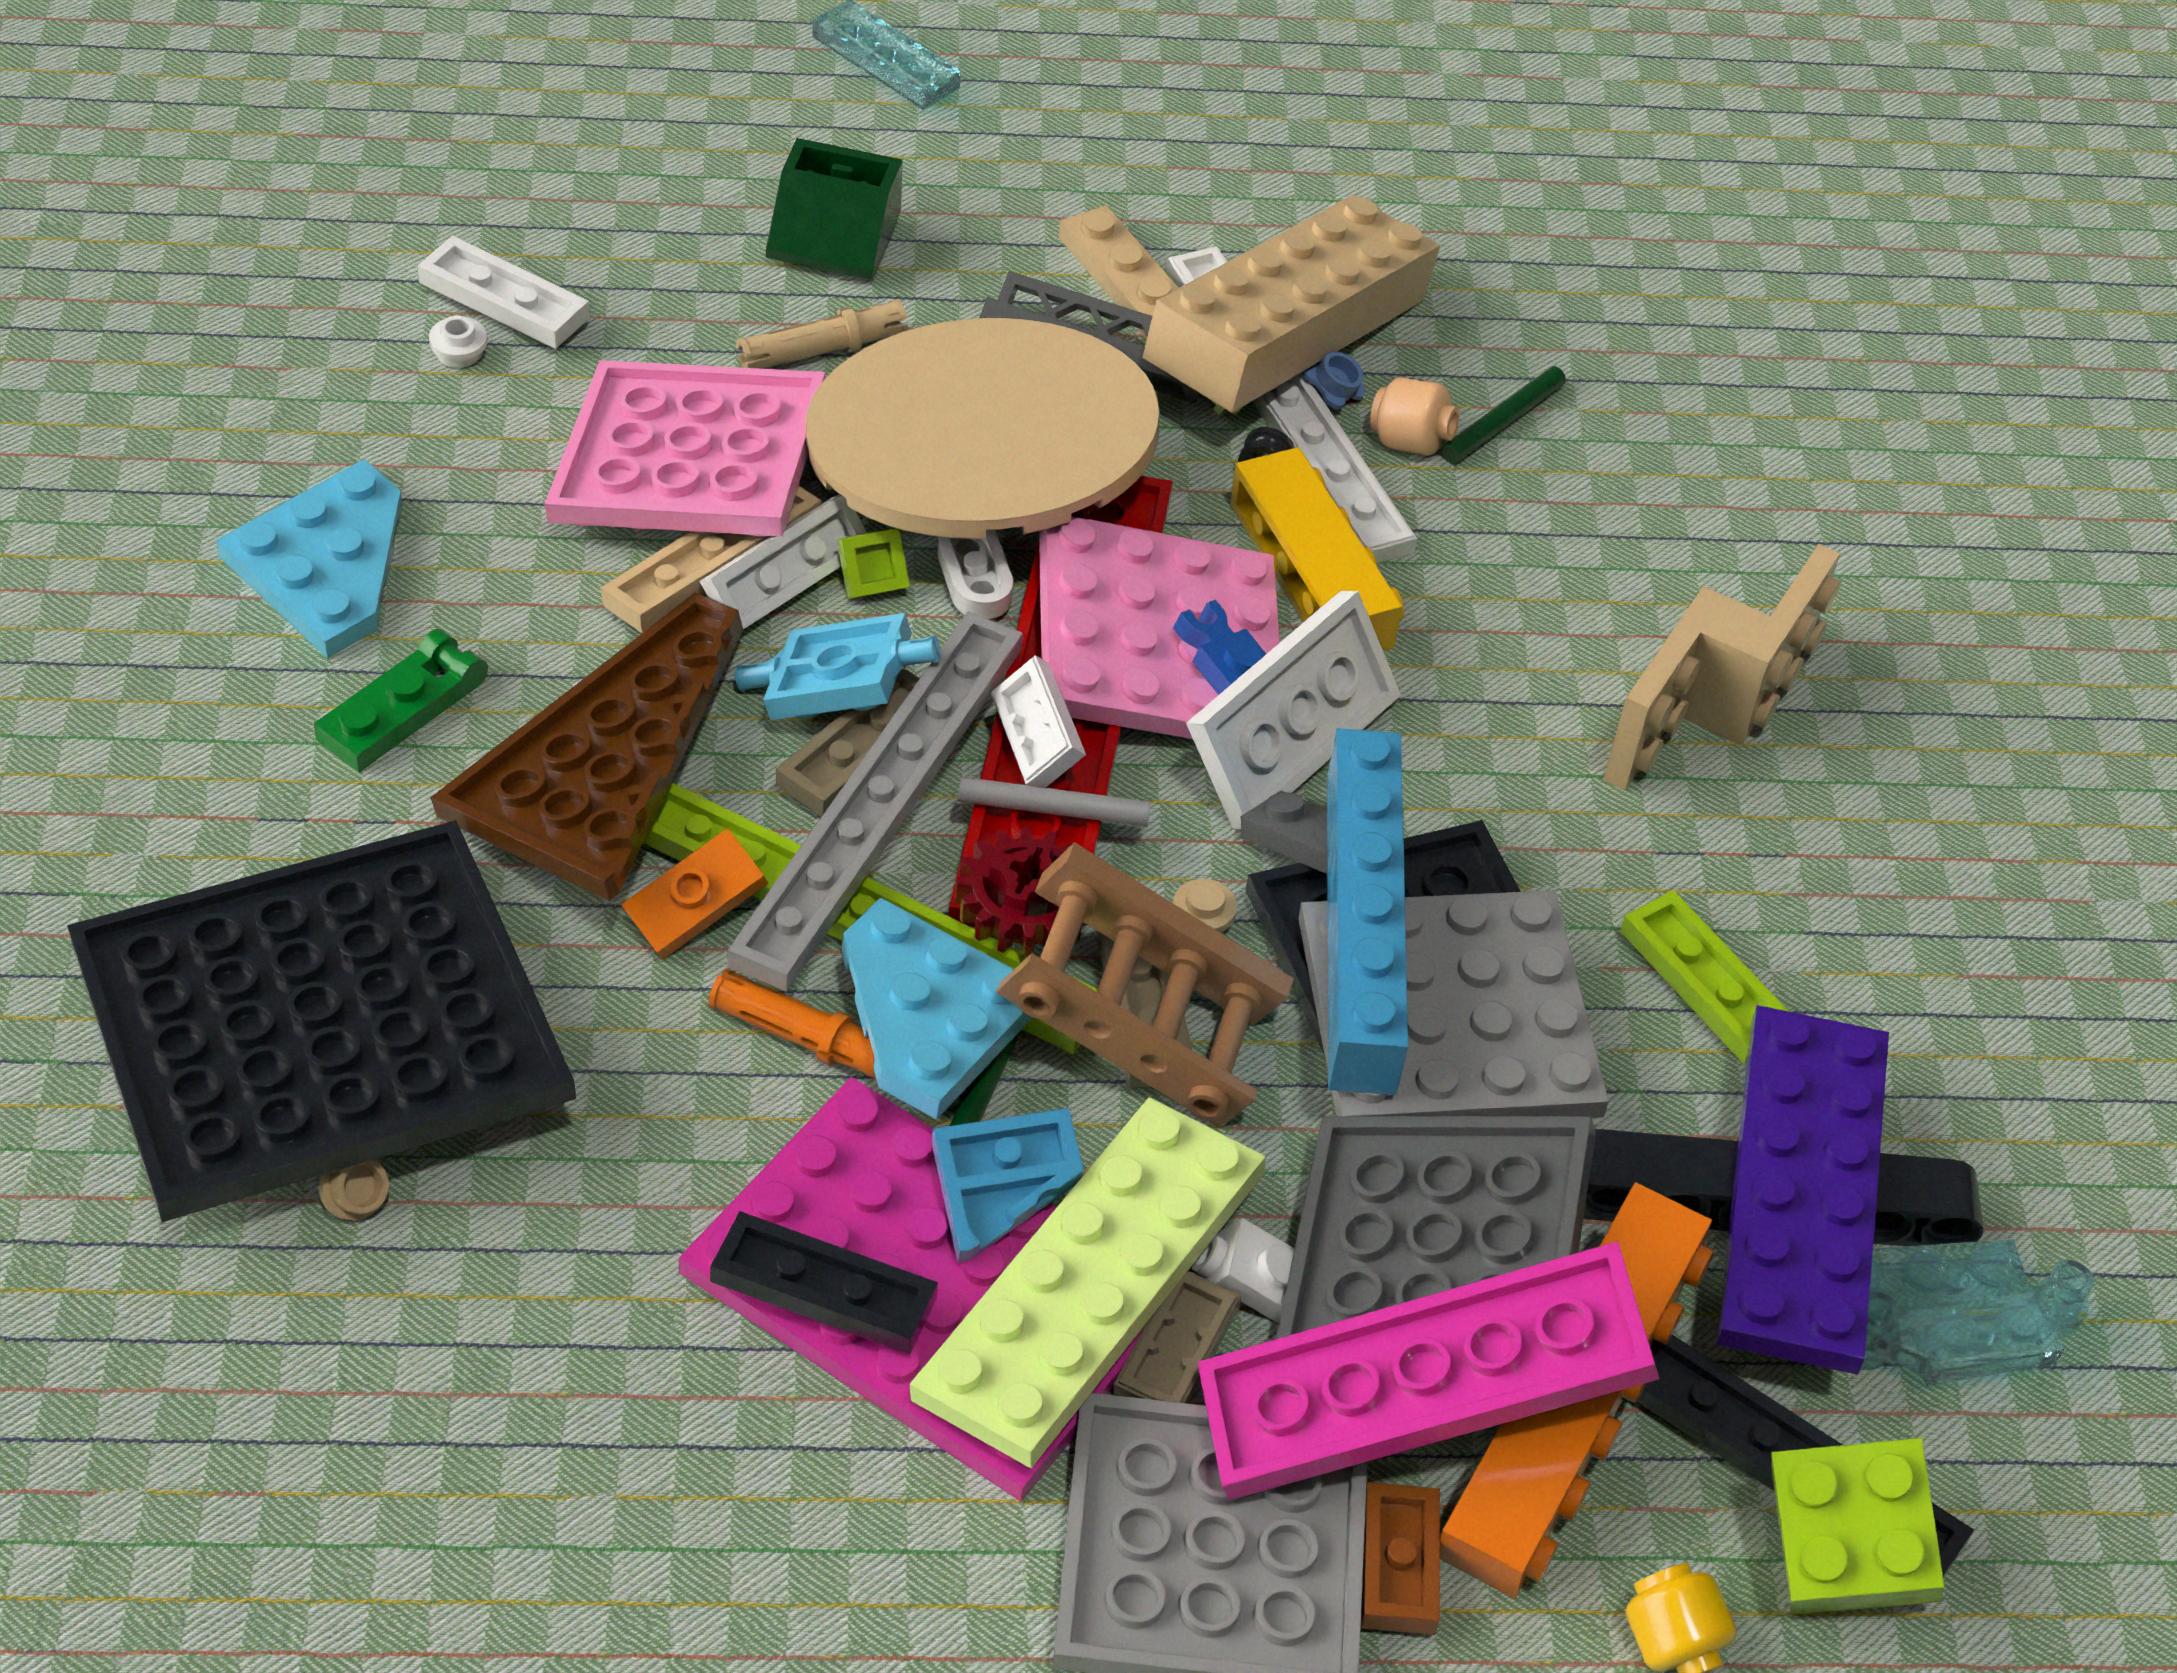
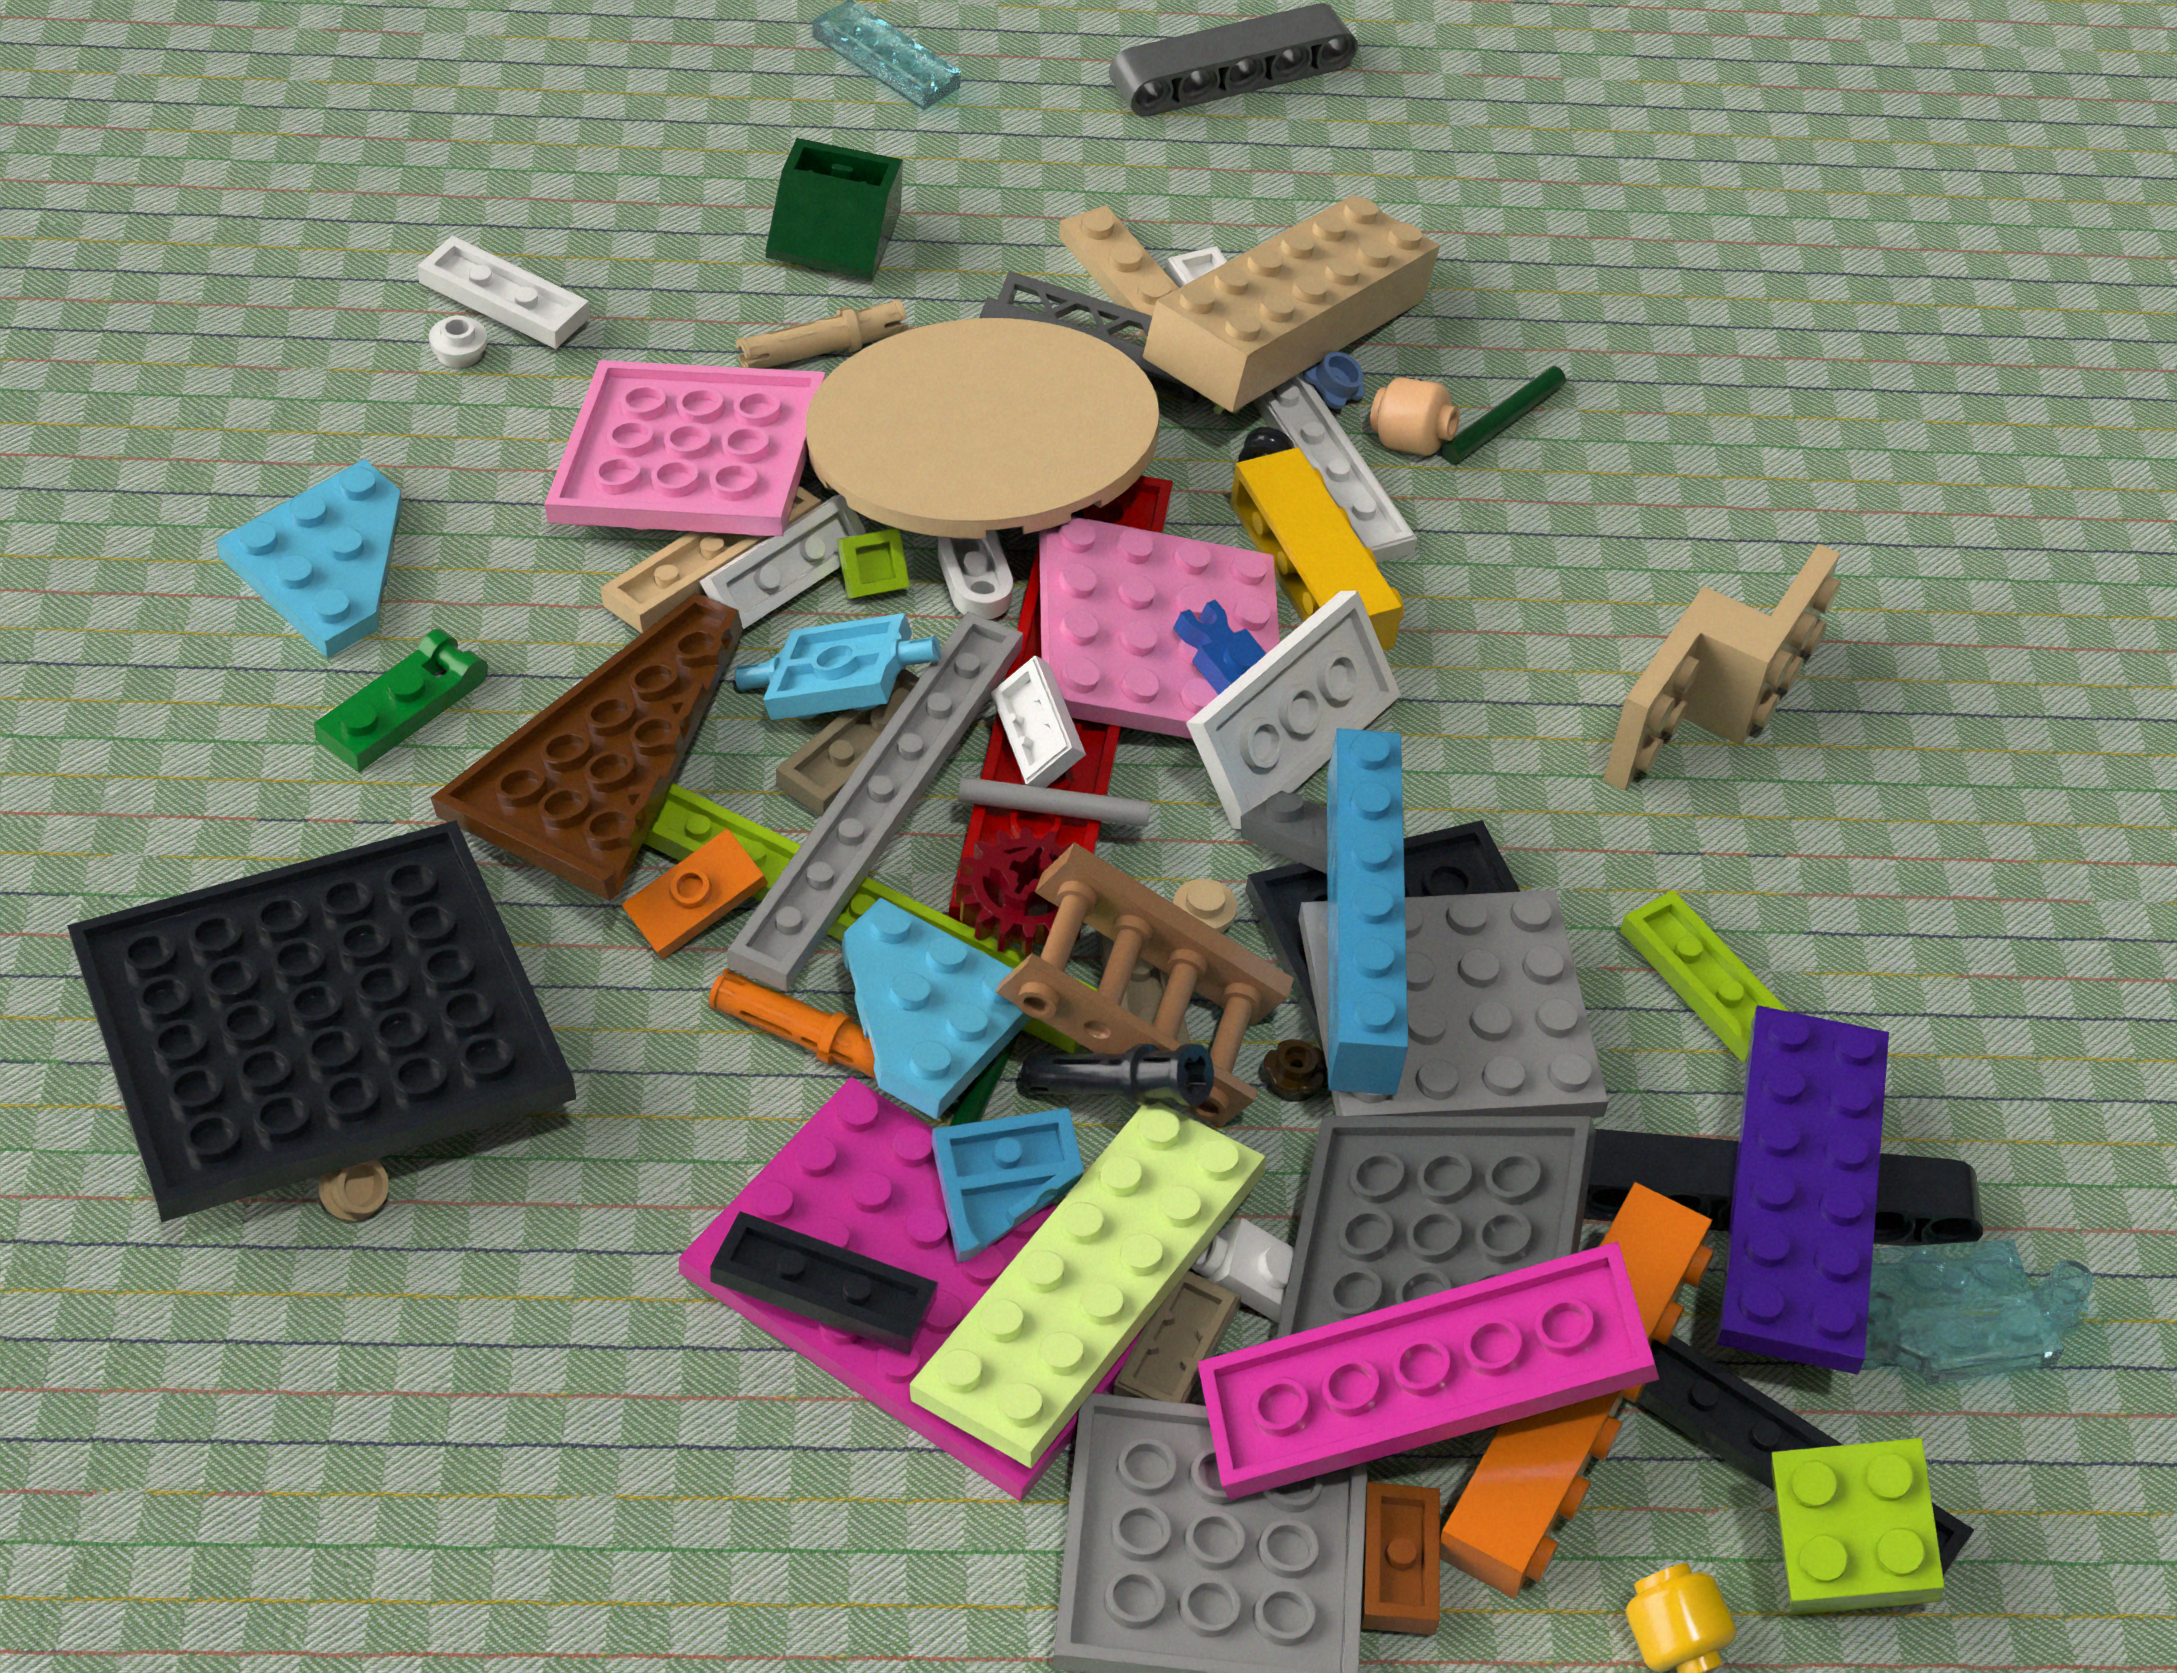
none -> black pin [1021,1044,1214,1106]
none -> dark grey beam [1109,3,1358,117]
none -> dark brown plate [1263,1039,1327,1102]

